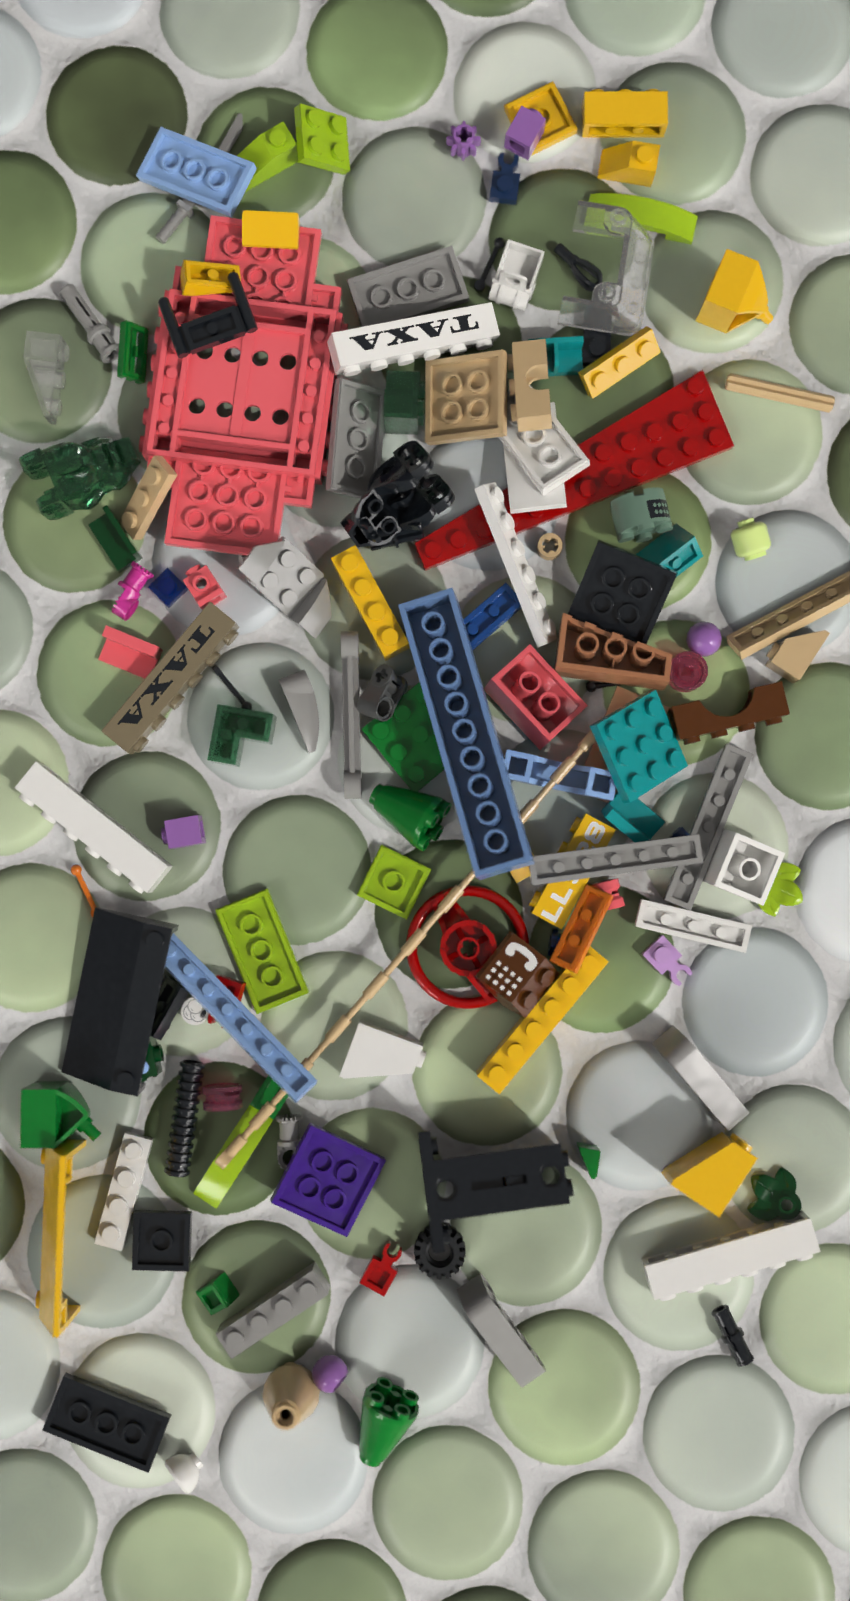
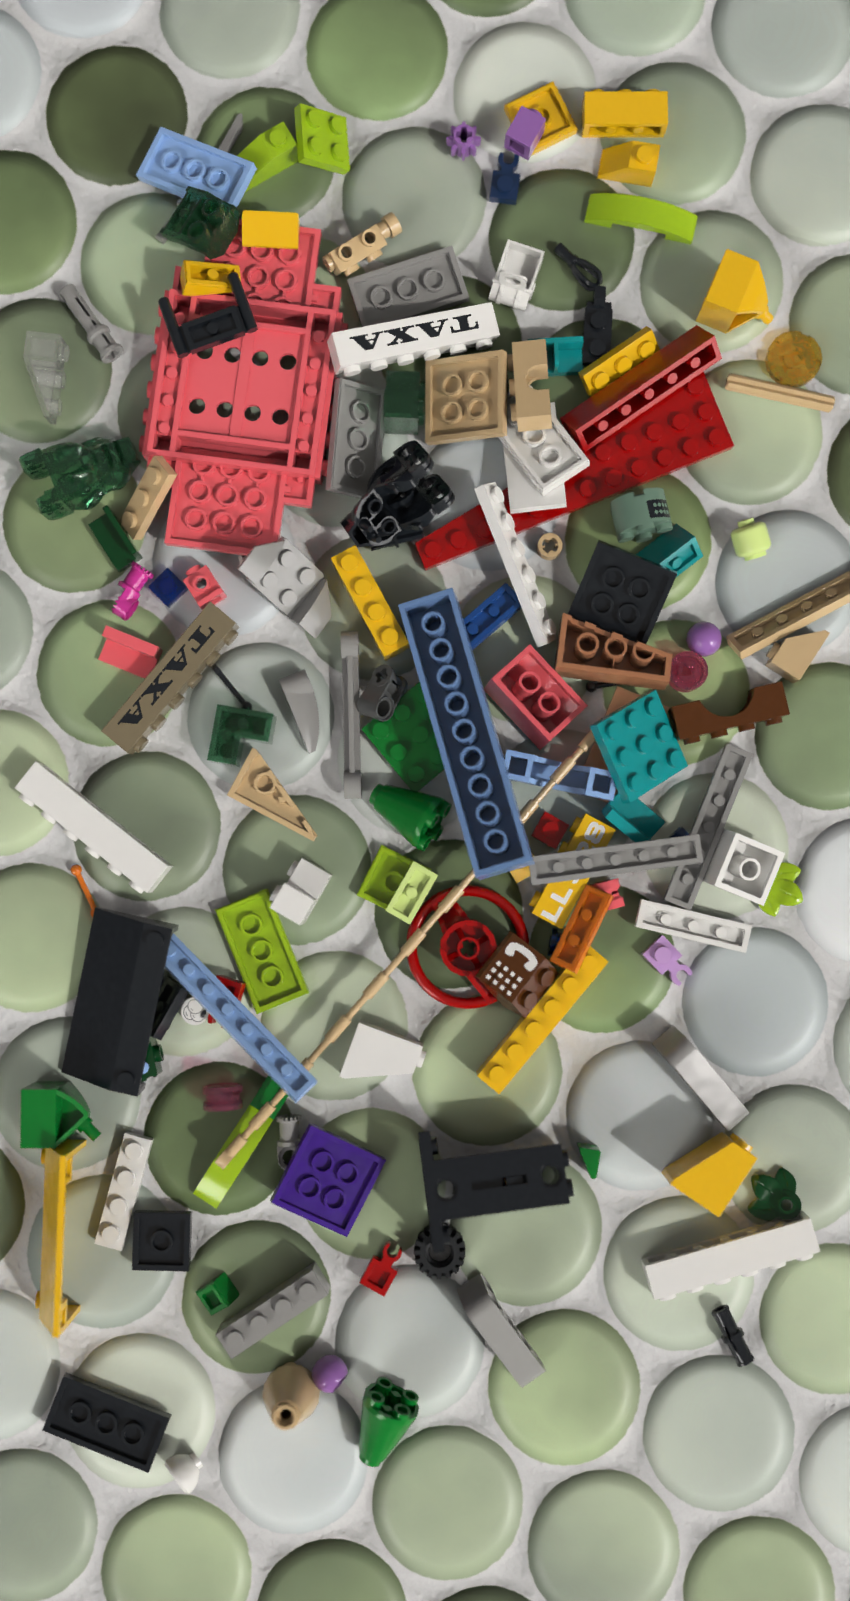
green tile [117,320,149,384] -> none
medium lavender brick [161,815,206,849] -> none
black piece [164,1060,205,1177] -> none
black hinge [474,237,505,292] -> none
clear windscreen [557,200,654,336] -> none
none -> clear green slope [160,186,240,259]
none -> tan wing [227,748,318,841]
none -> white brick [269,858,333,925]
none -> tan brick [322,212,402,277]
none -> yellowish green plate [385,861,438,924]
none -> red plate [531,811,569,849]
none -> red brick [560,325,722,452]
none -> clear yellow tile [765,331,822,388]

